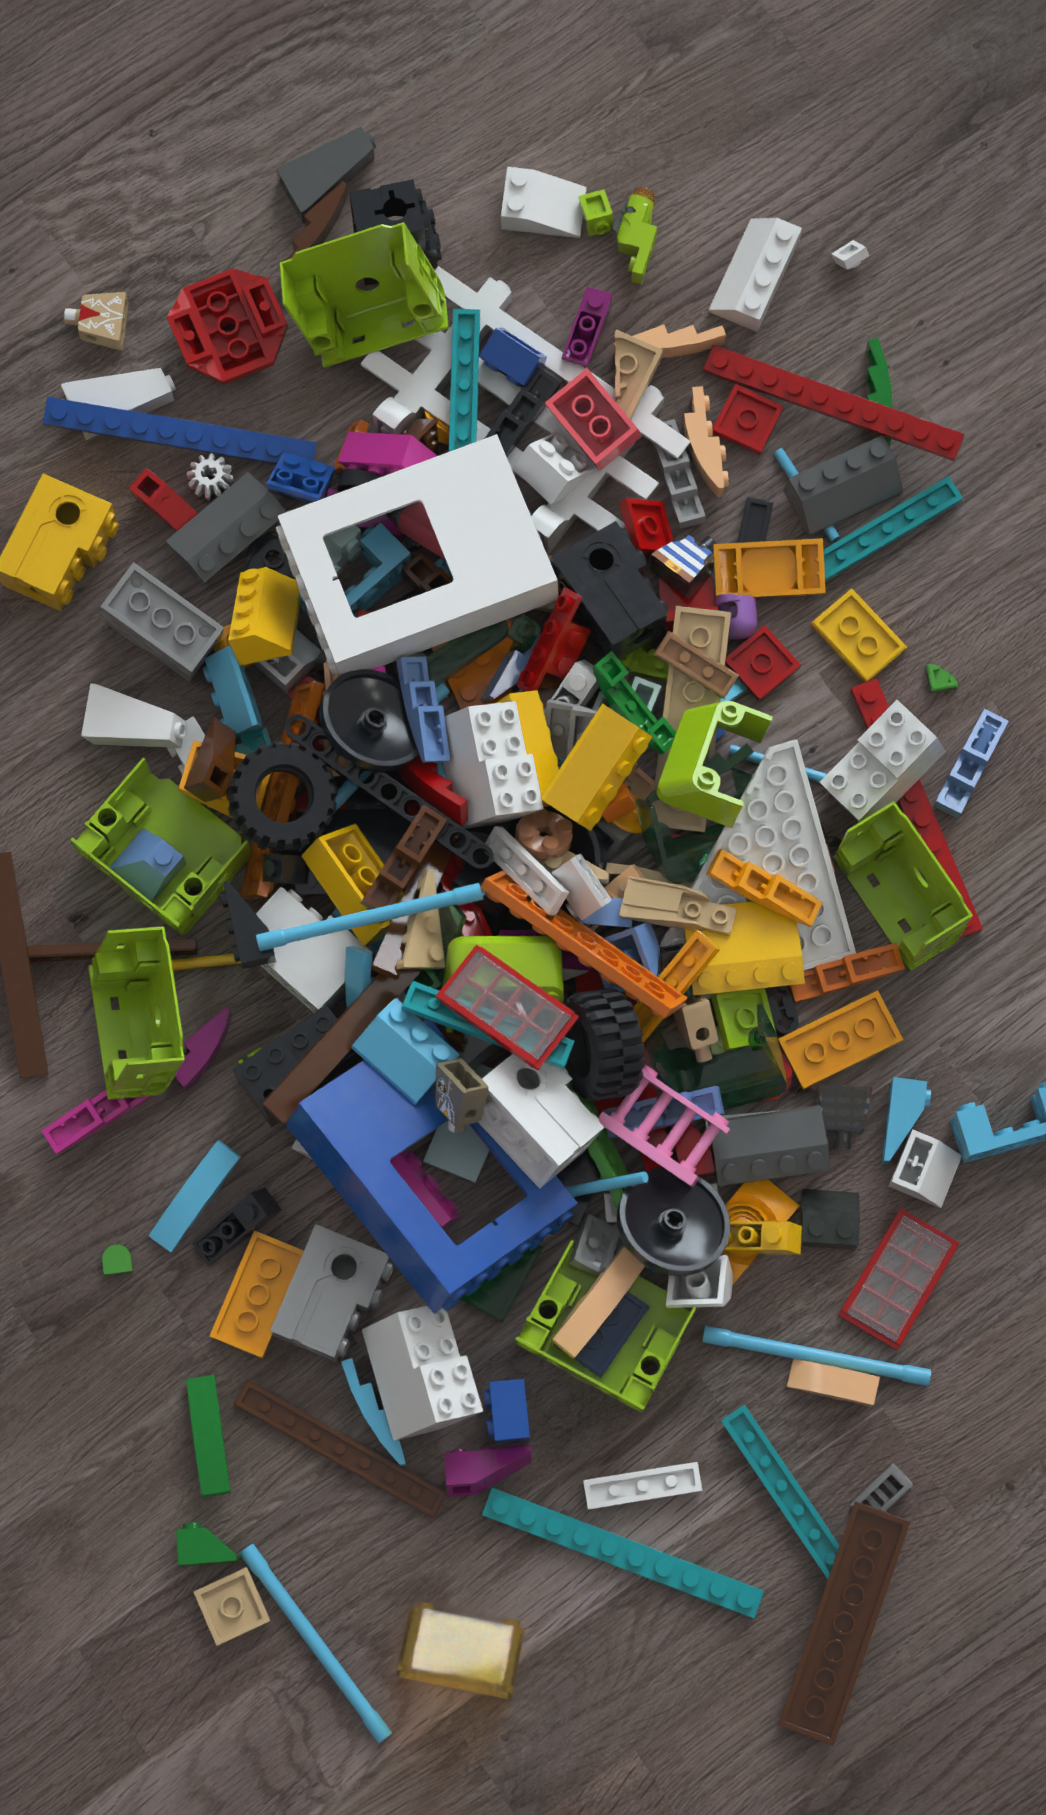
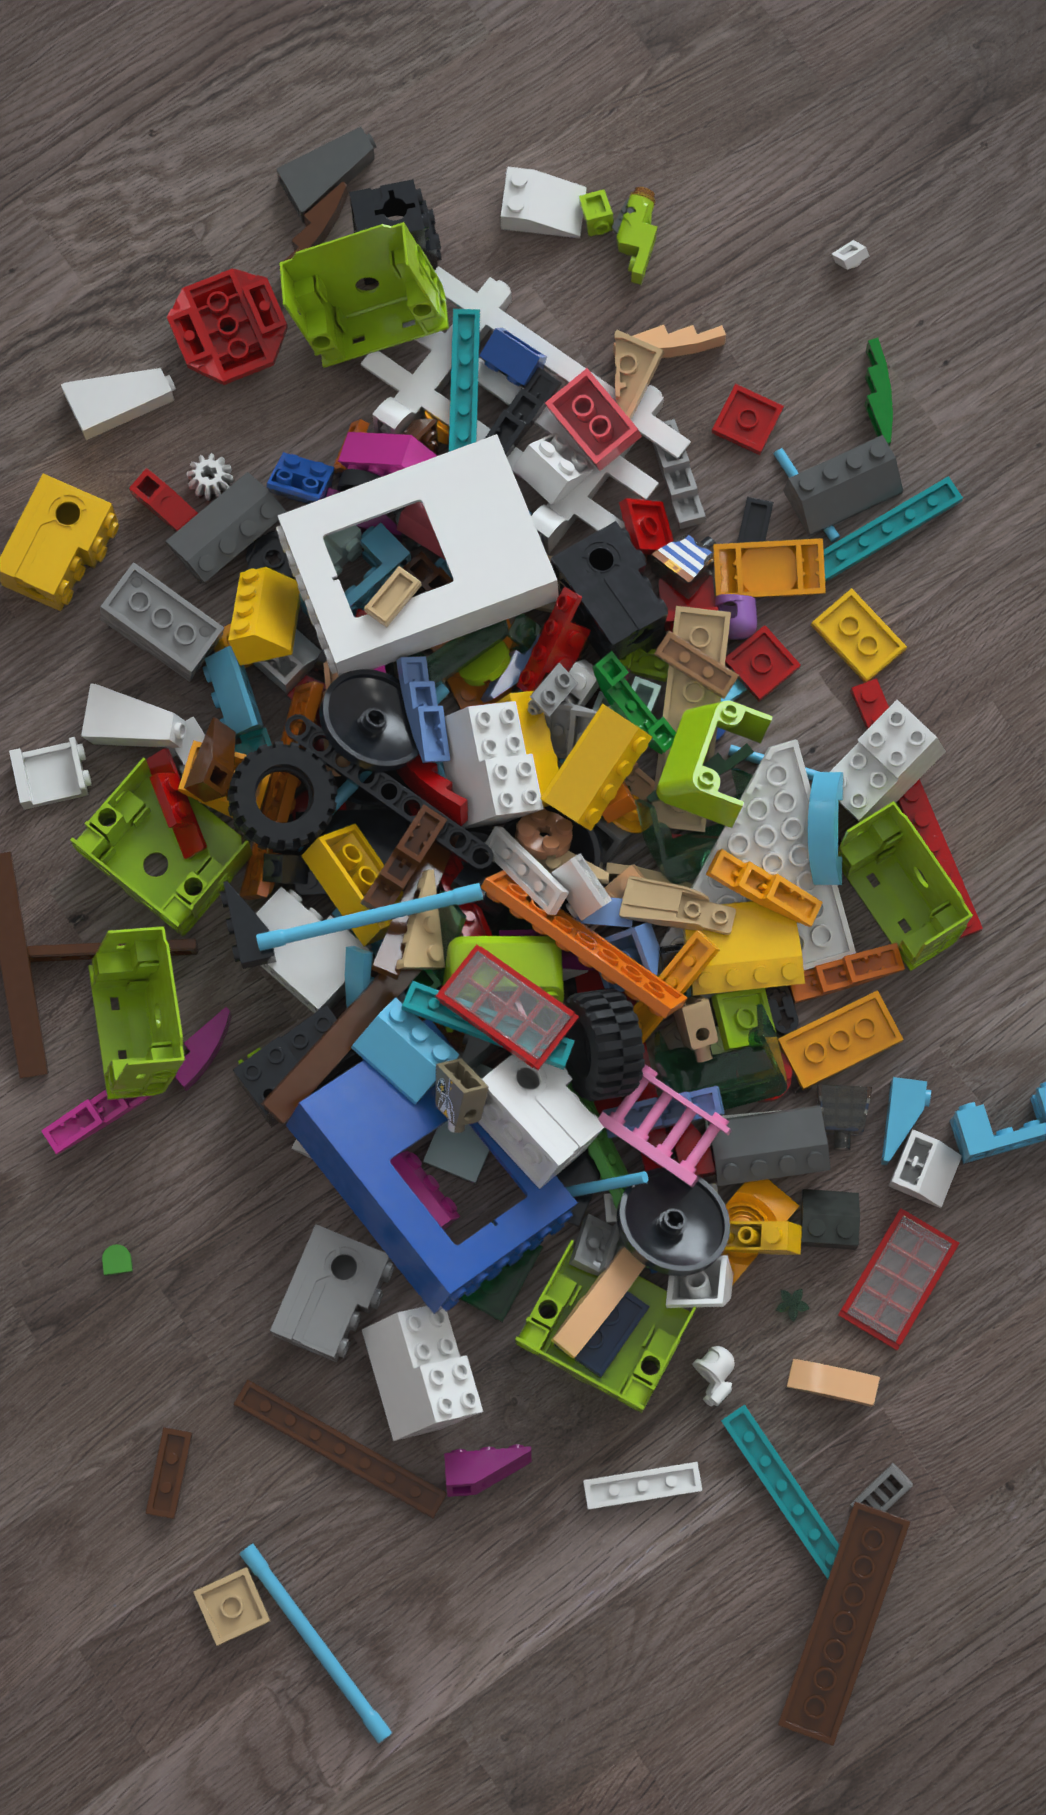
blue plate [43,397,317,465] -> none
tan torso [64,292,129,350] -> none
medium blue slope [109,829,186,903] -> none
medium azure slope [149,1140,242,1252] -> none
yellow bar [171,953,241,971] -> none
green slope [176,1523,239,1566] -> none
green slope [186,1375,231,1498] -> none
black slope [192,1188,282,1266] -> none
light orange plate [209,1230,304,1359] -> none
medium azure slope [341,1358,406,1467] -> none
clear yellow windscreen [396,1602,525,1700] -> none
teal plate [482,1488,764,1619] -> none
blue brick [484,1379,530,1445] -> none
magenta slope [561,286,612,367] -> none
light nougat slope [683,386,729,497] -> none
medium azure piece [702,1325,931,1386] -> none
red plate [703,345,965,462] -> none
white slope [708,218,802,332] -> none
bright green tile [925,664,958,693] -> none
medium blue slope [934,709,1009,819] -> none
none -> white panel [9,737,92,810]
none -> red bracket [146,748,207,859]
none -> reddish brown plate [146,1427,193,1519]
none -> tan tile [364,566,422,628]
none -> lime tile [458,638,511,686]
none -> light grey hinge [528,663,578,717]
none -> white piece [692,1346,735,1407]
none -> clear green plant [776,1289,810,1322]
none -> medium azure slope [808,772,843,885]

